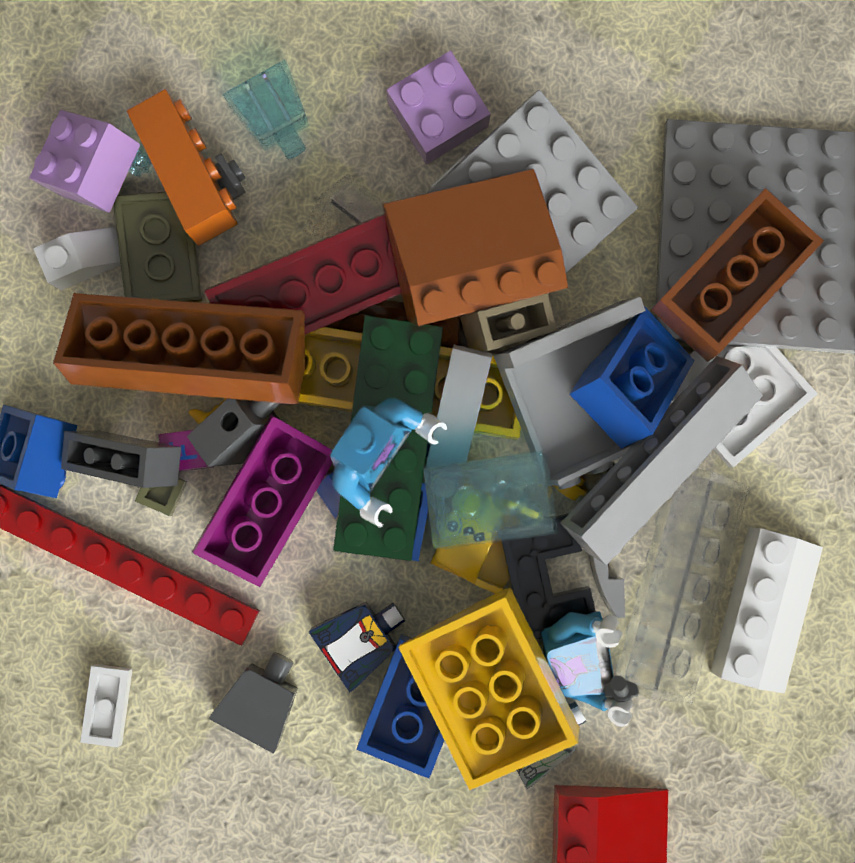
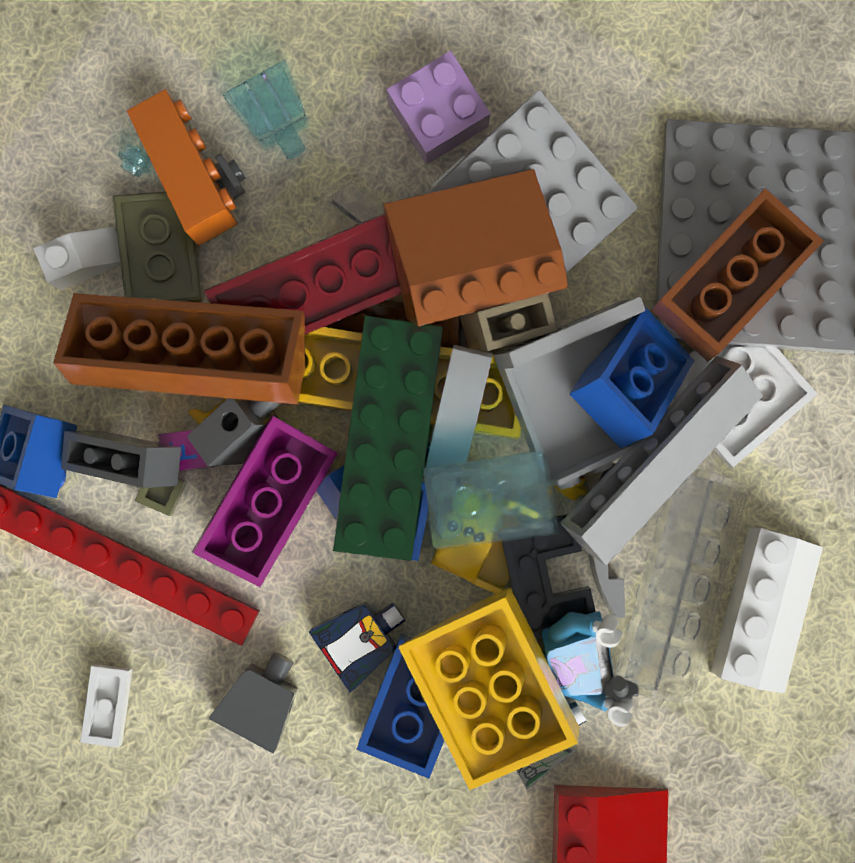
lavender brick [29,110,141,213] -> none
dark azure torso [330,398,447,527] -> none

